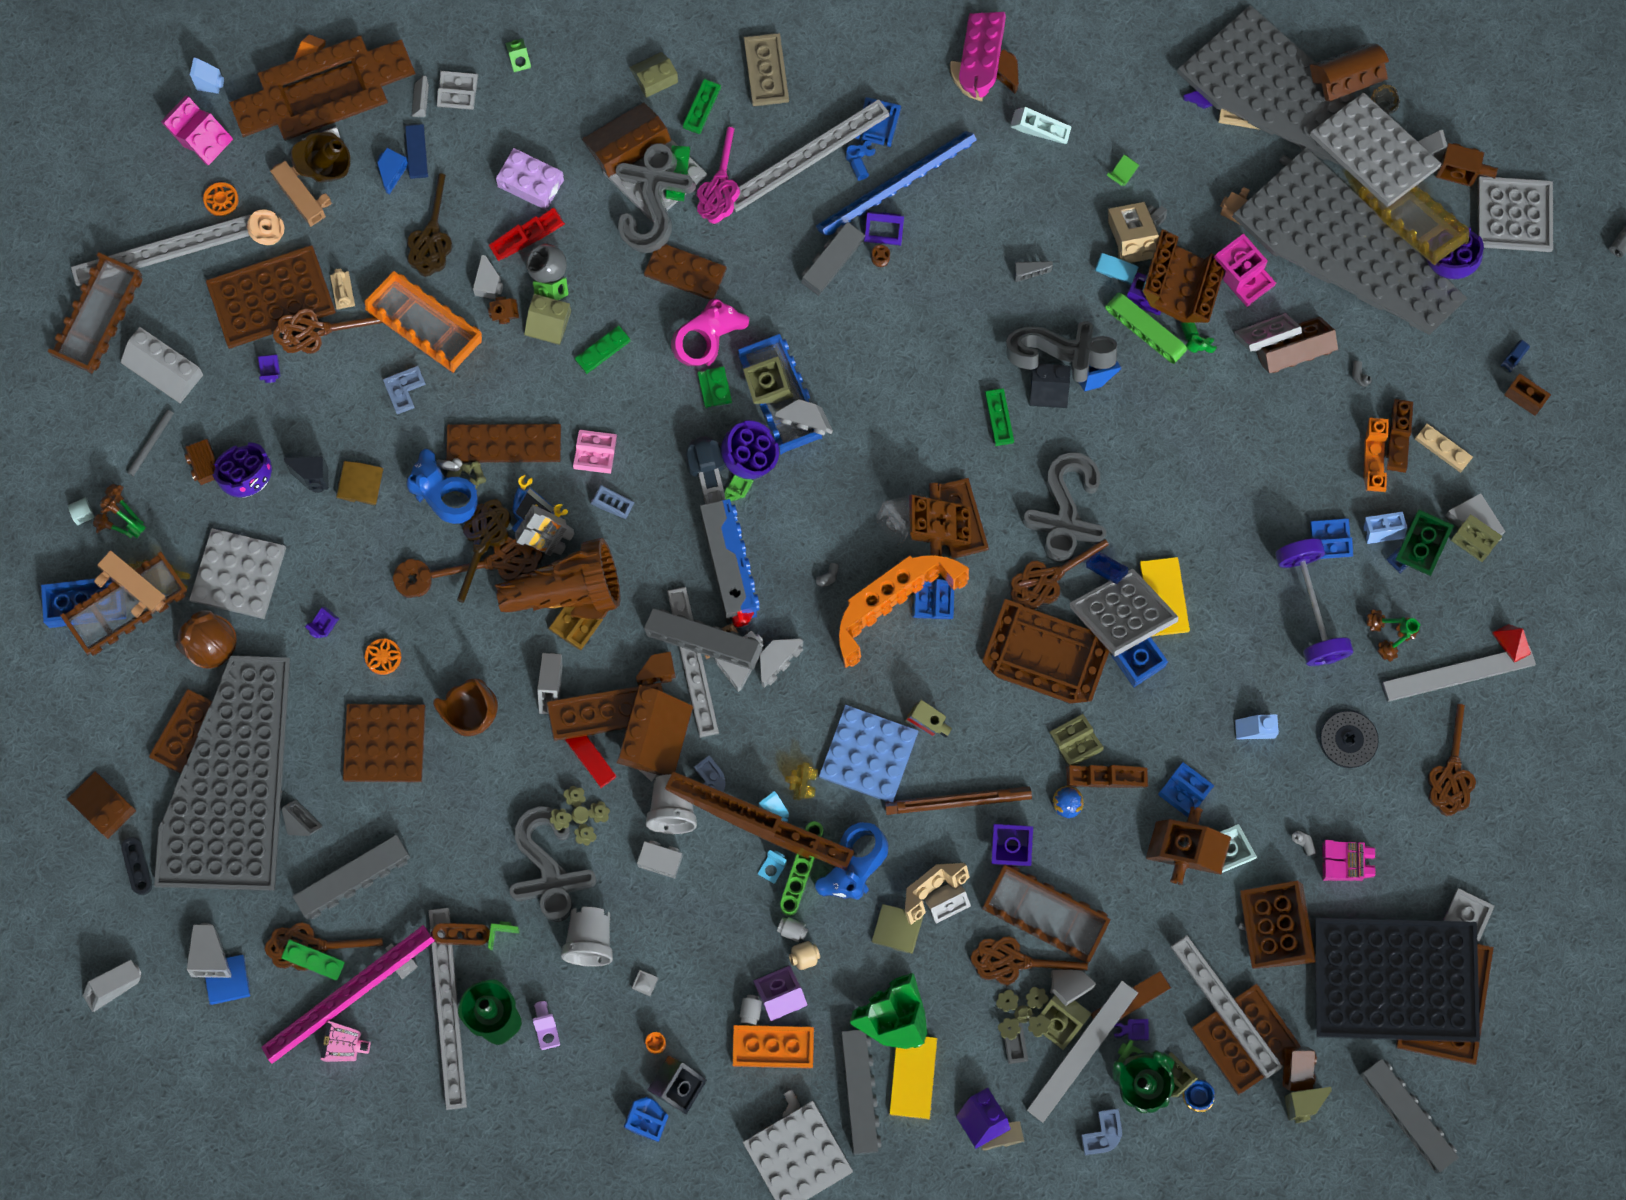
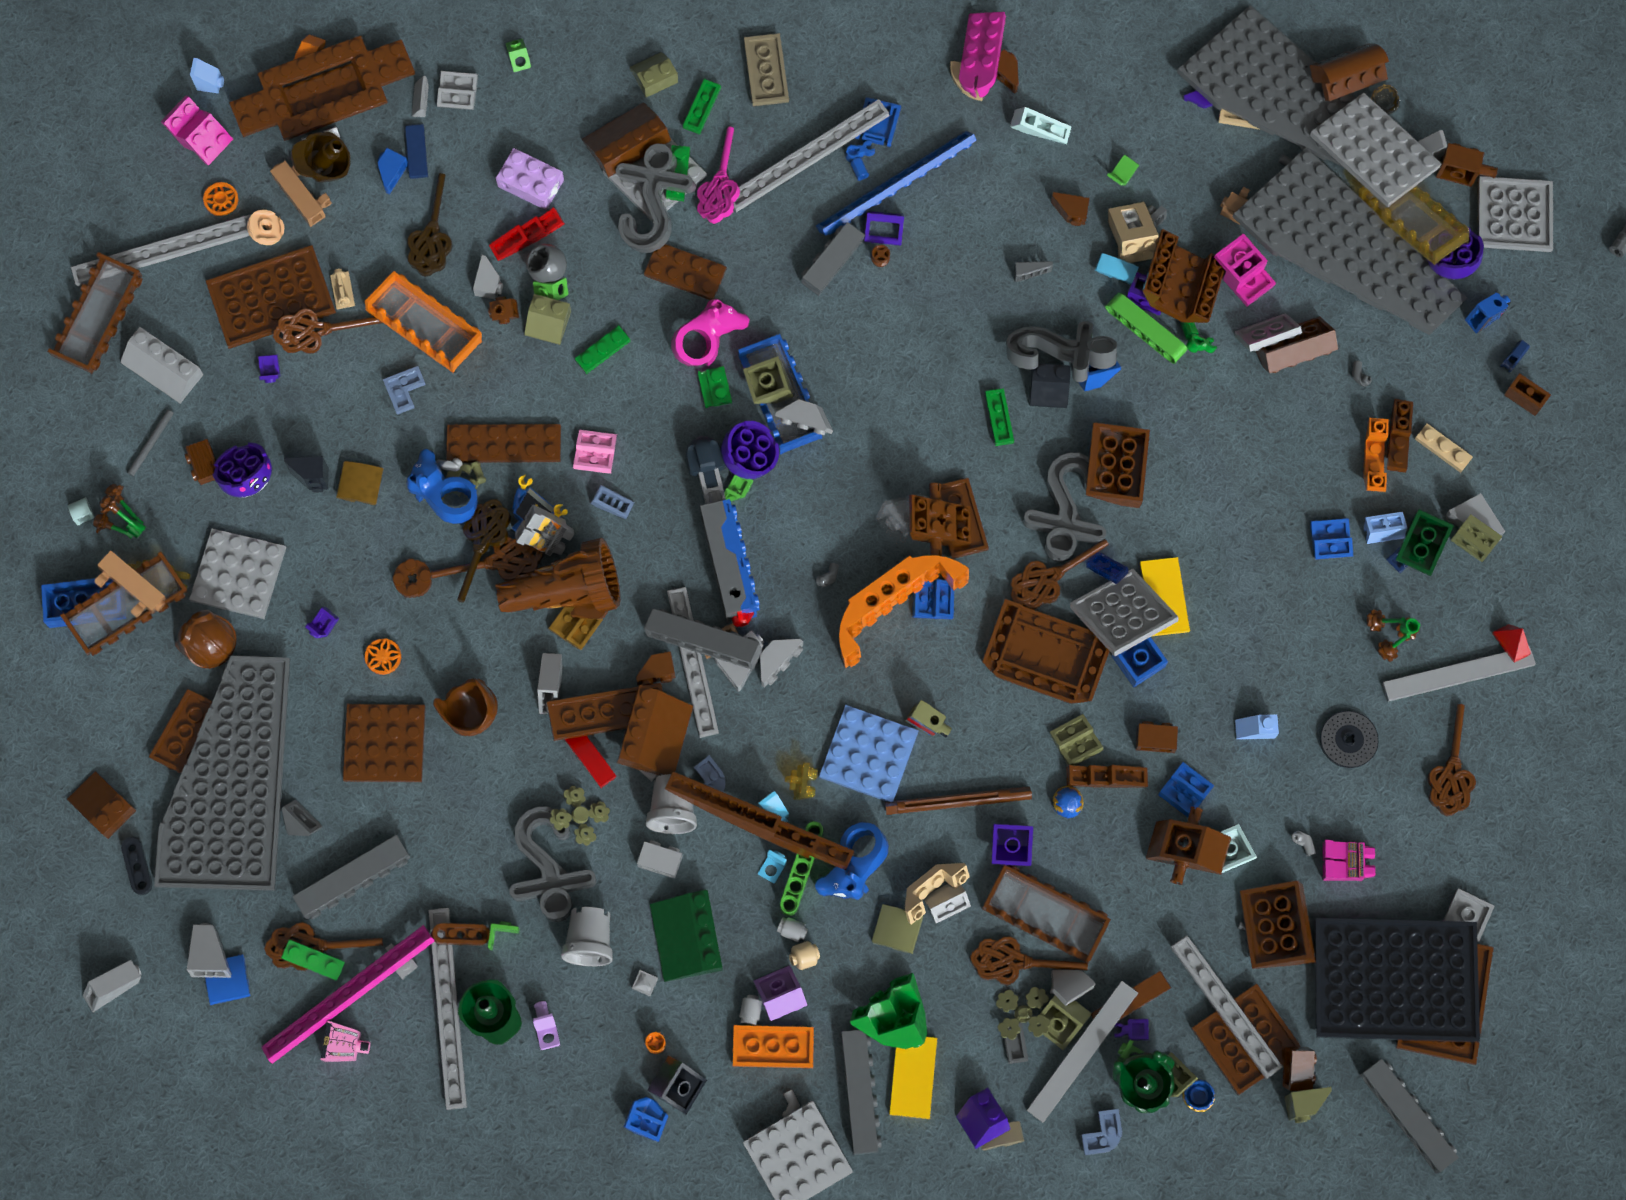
dark purple axle [1275,538,1354,666] -> none
none -> dark green slope [650,890,723,982]
none -> reddish brown slope [1051,192,1089,226]
none -> reddish brown slope [1085,423,1150,508]
none -> reddish brown brick [1136,721,1178,753]
none -> blue torso [1465,293,1510,334]

